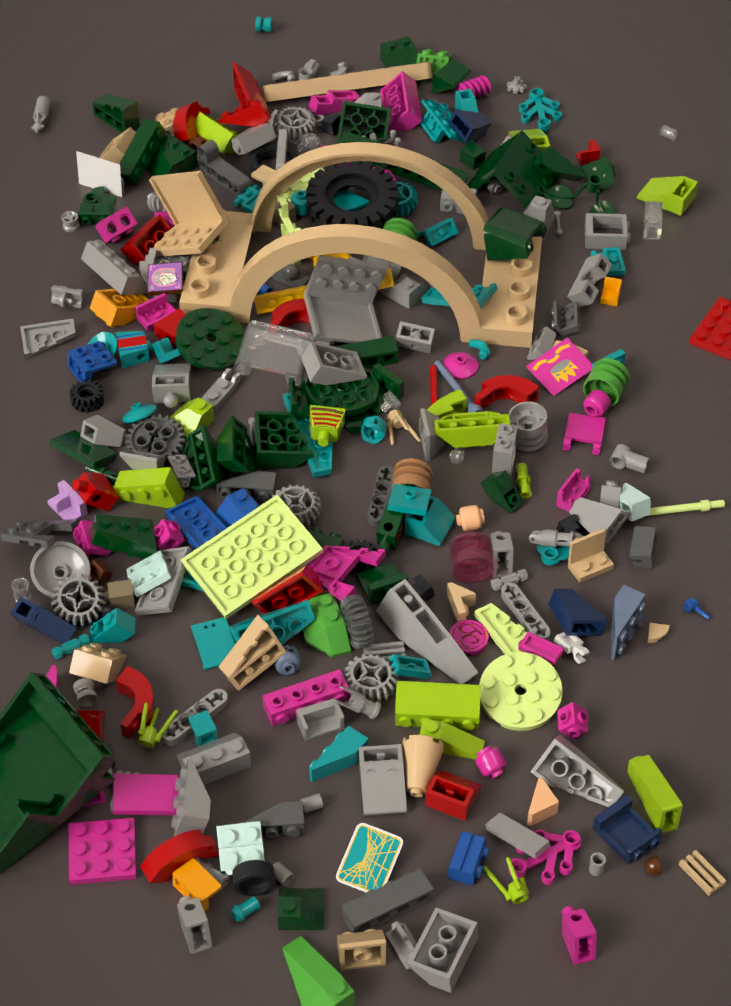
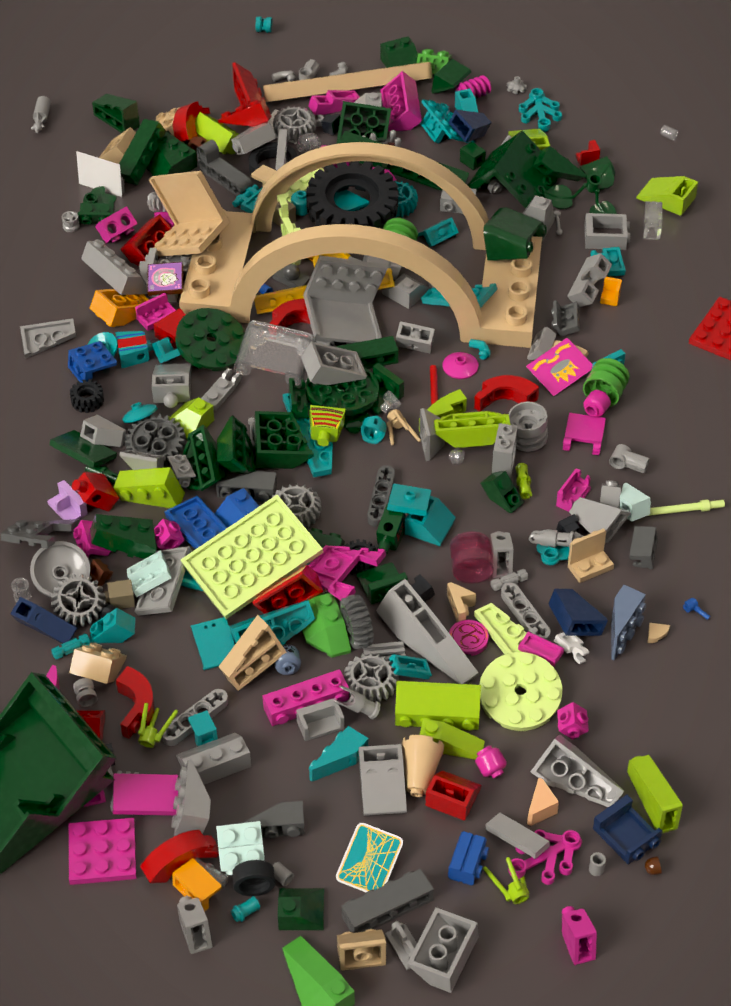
light grey hips [51,285,84,309] -> none
light grey hinge [300,793,323,814] -> none
medium nougat wheel [390,458,433,494] -> none
sand blue piece [434,360,484,413] -> none
light nougat head [456,505,485,532] -> none
tan tile [679,850,726,896] -> none

